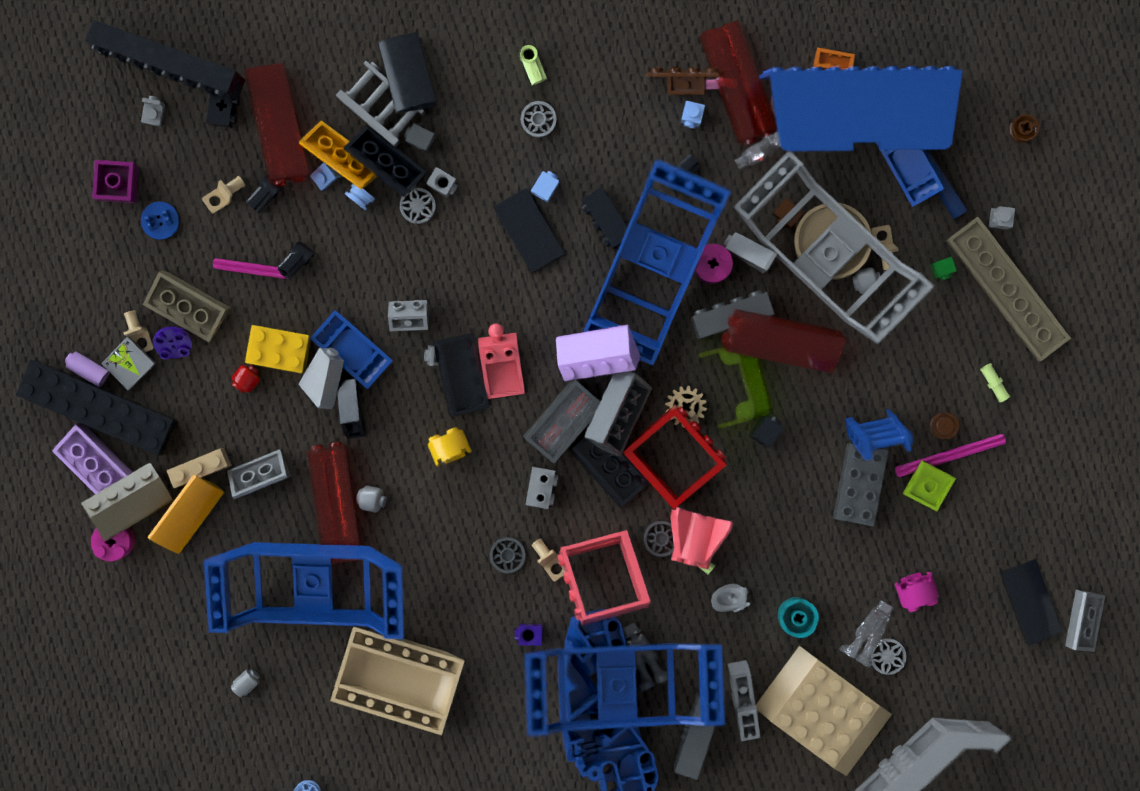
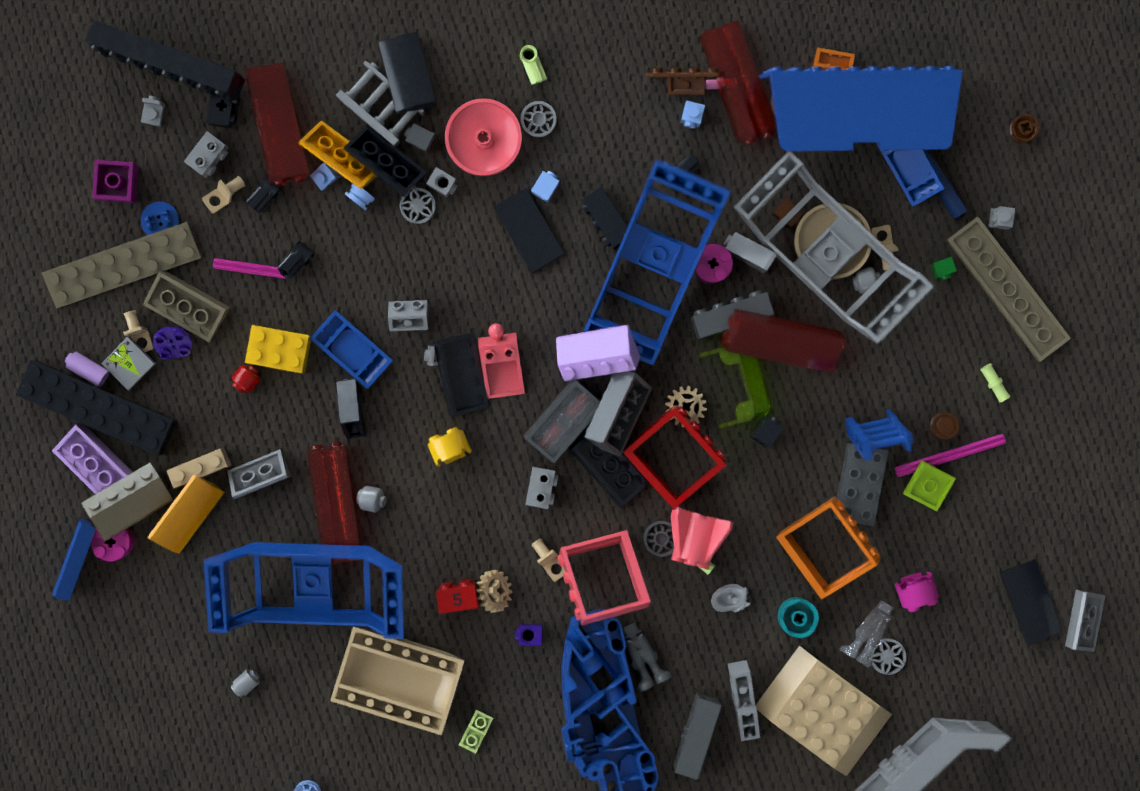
light grey slope [299,348,344,409] -> none
dark grey wheel [490,537,526,573] -> none
blue window [525,643,725,736] -> none
clear piece [735,131,780,169] -> none
none -> dark tan plate [42,221,202,309]
none -> blue slope [52,518,96,601]
none -> light grey brick [184,131,229,178]
none -> red brick [436,579,480,614]
none -> coral dish [445,99,522,176]
none -> yellowish green slope [459,710,493,754]
none -> tan gear [476,570,512,613]
none -> orange window [776,496,881,600]

